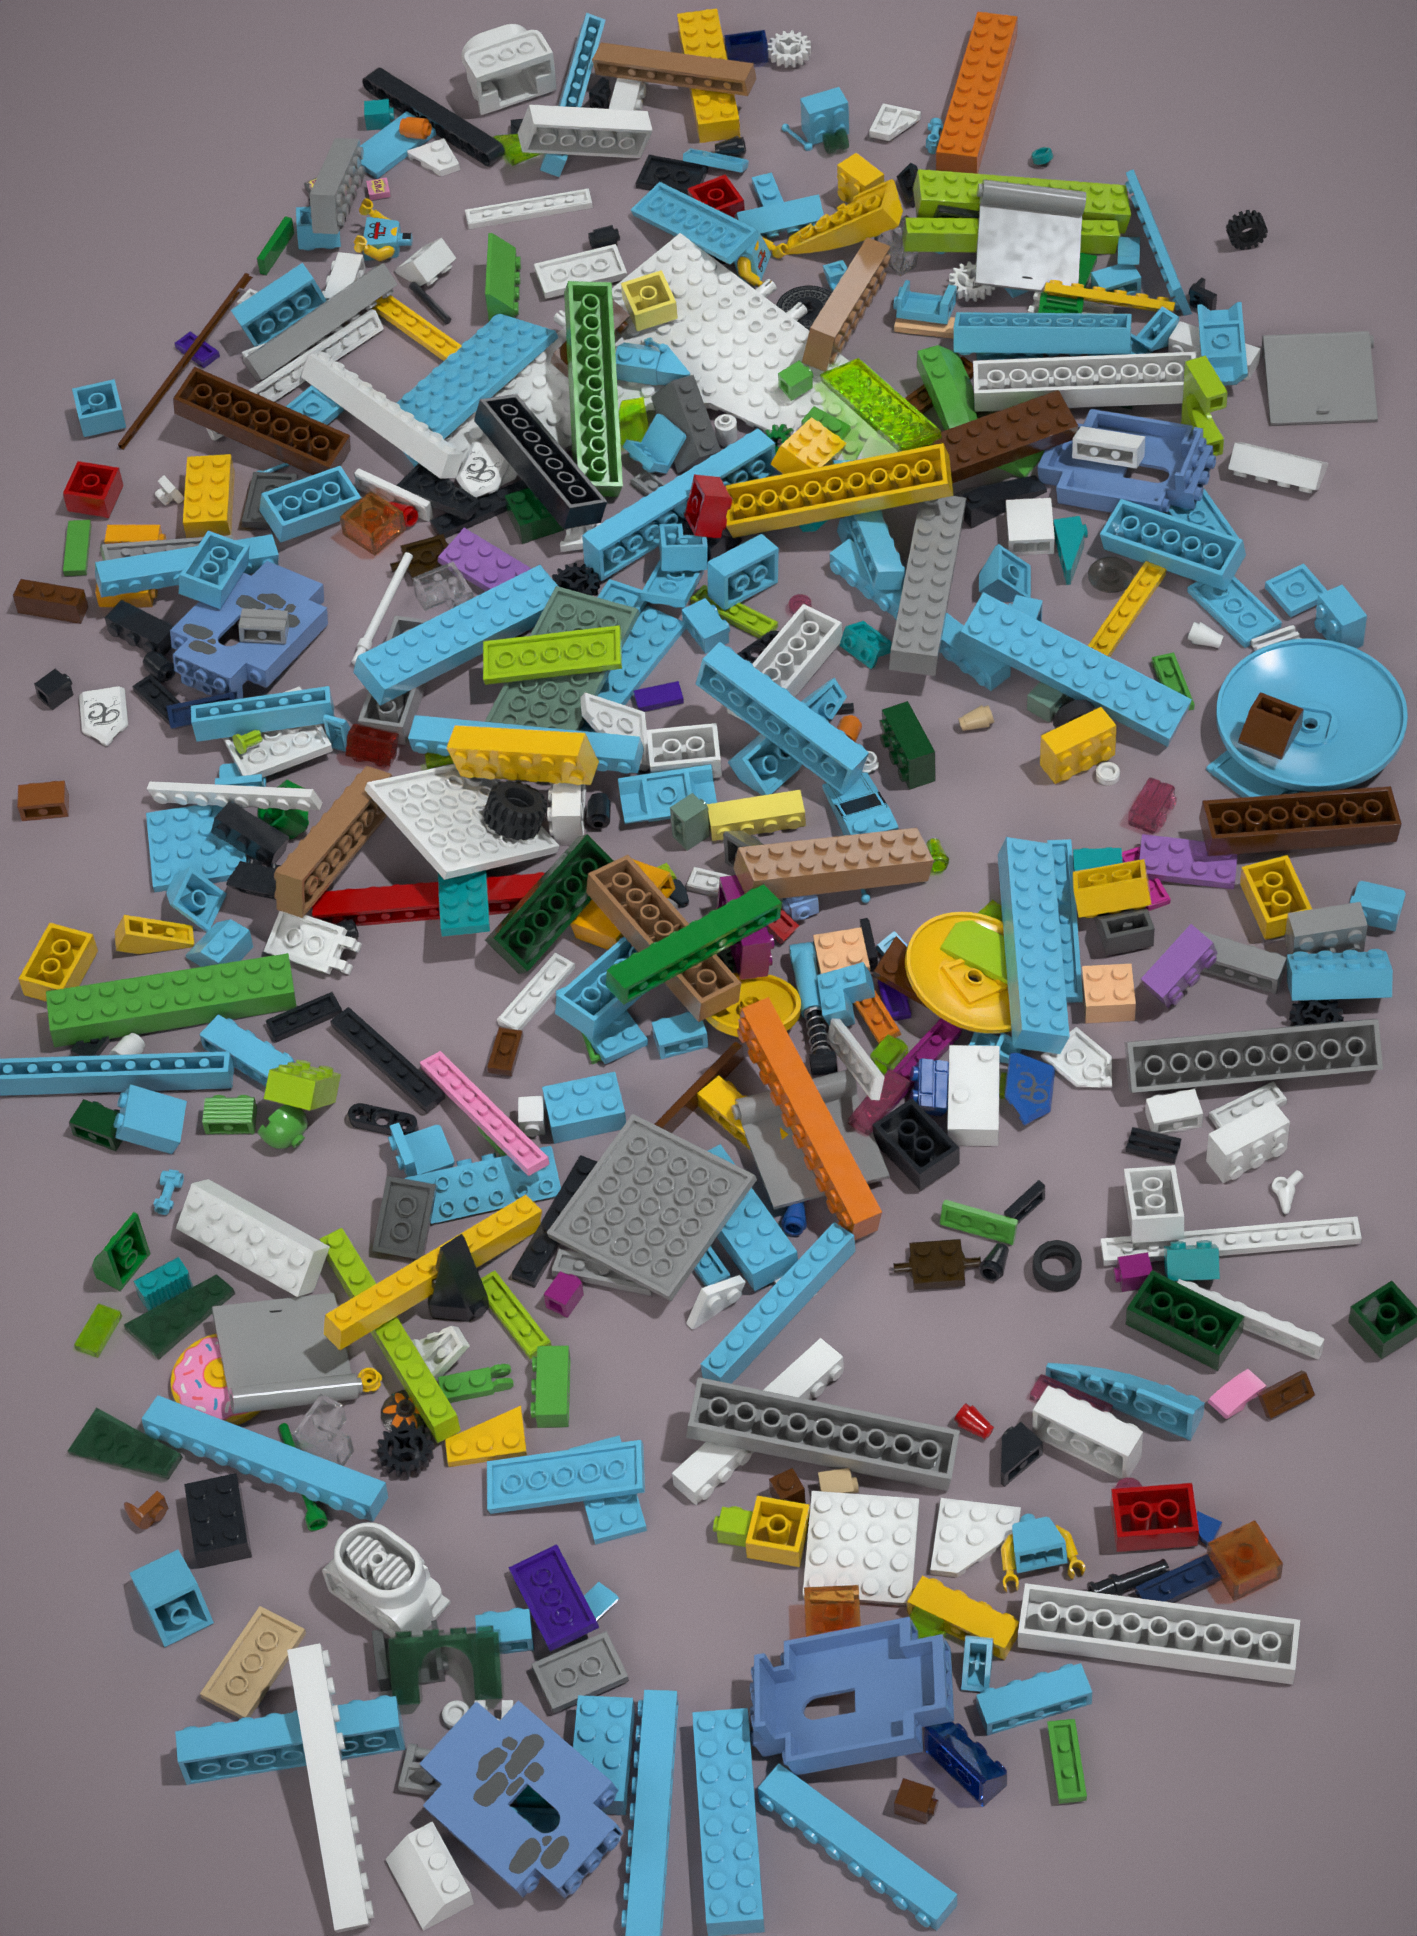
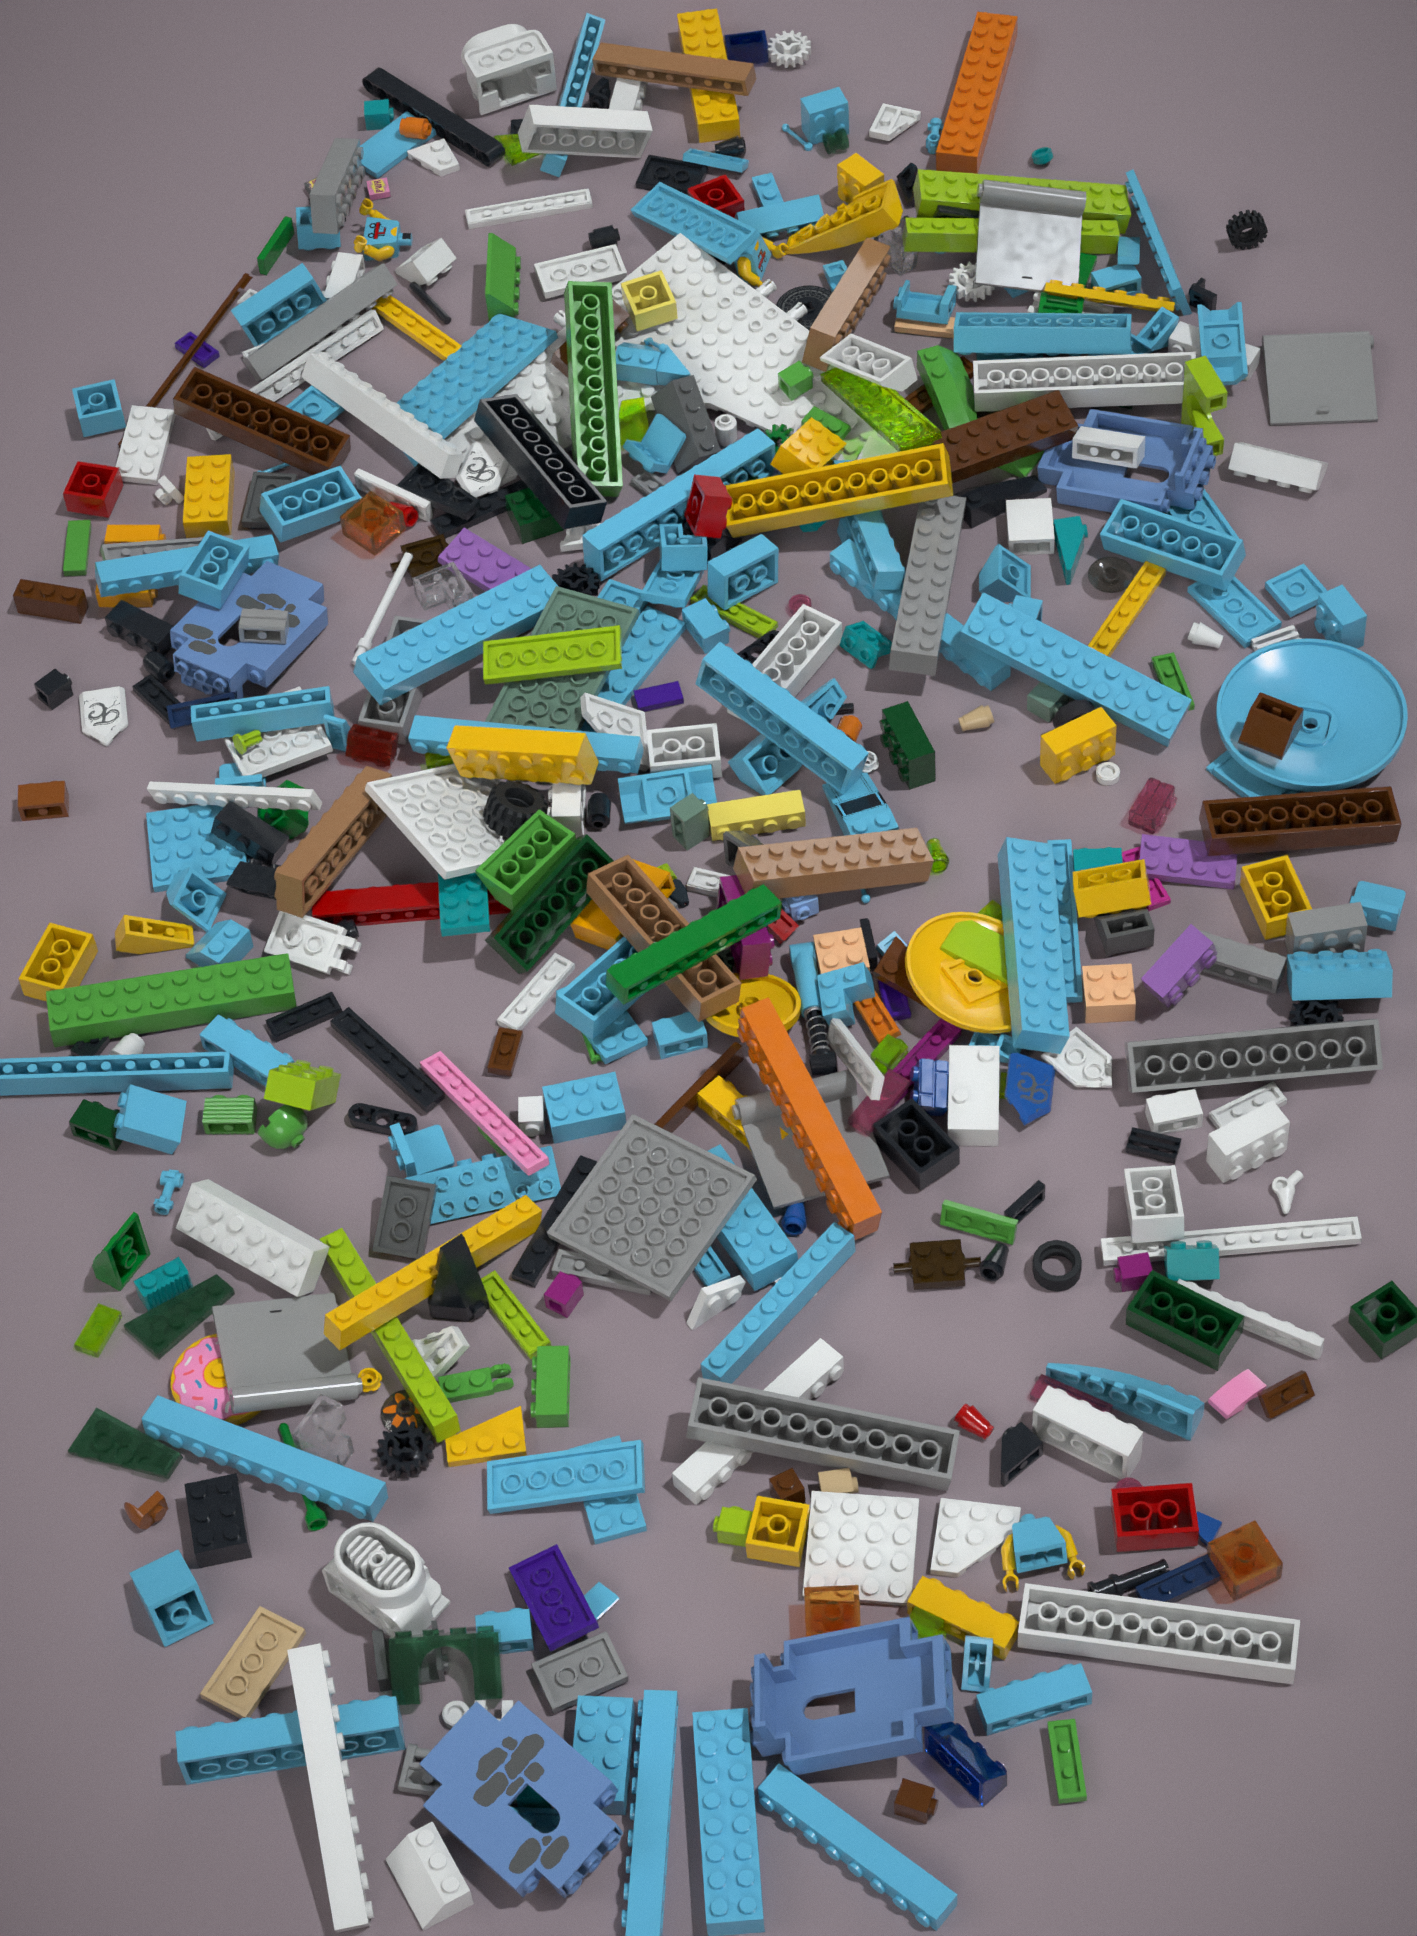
none -> white plate [116,405,176,485]
none -> bright green slope [475,810,576,910]
none -> white slope [820,334,918,392]

